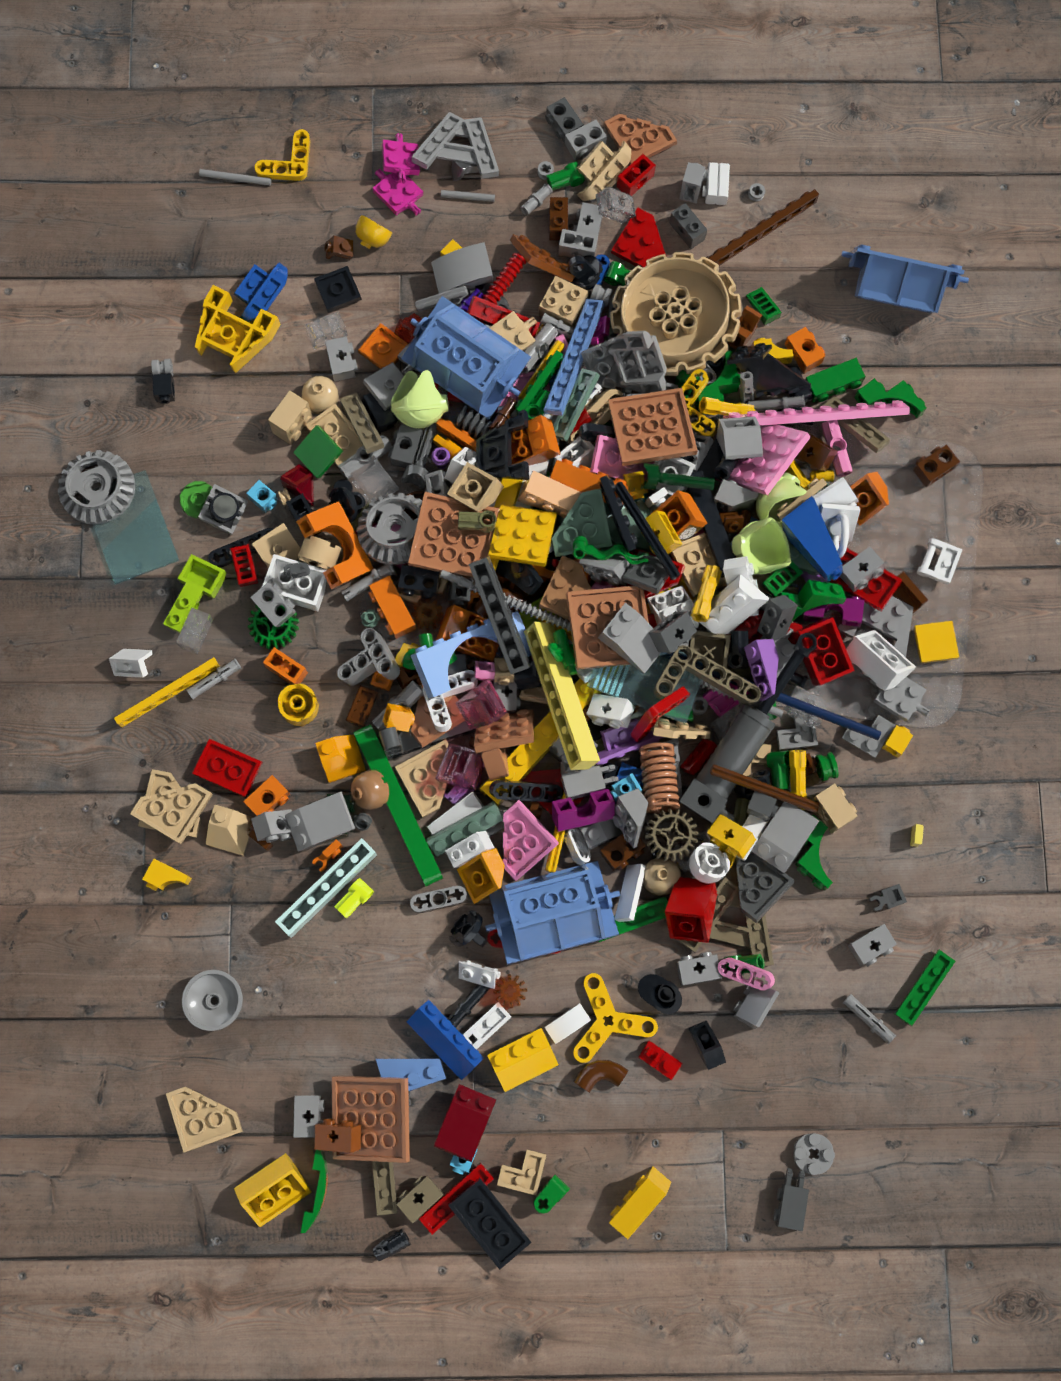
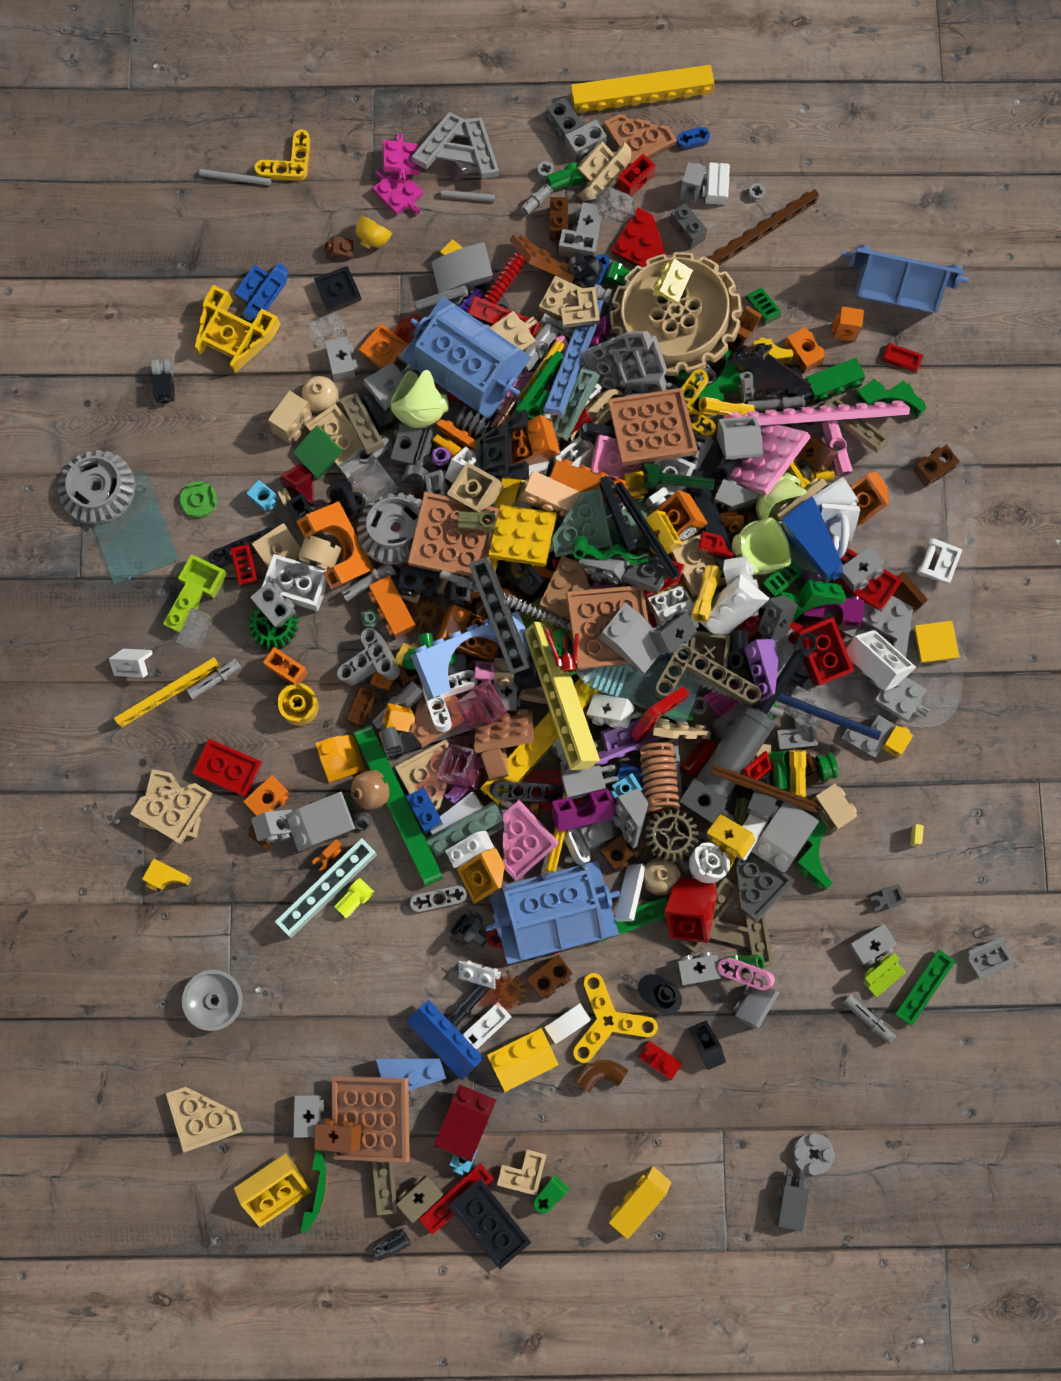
piece [198,484,248,535] -> none
tan slope [206,805,253,856] -> none
none -> blue brick [406,787,444,834]
none -> reddish brown brick [526,954,573,999]
none -> red plant [544,628,579,672]
none -> tan plate [561,287,600,328]
none -> yellow brick [570,65,715,113]
none -> light yellow bracket [653,259,693,304]
none -> blue beam [677,127,710,150]
none -> red tile [697,531,734,559]
none -> red slope [740,751,771,786]
none -> orange brick [831,307,864,342]
none -> lime bracket [863,953,906,997]
none -> red tile [882,343,923,373]
none -> light grey bracket [967,937,1015,980]

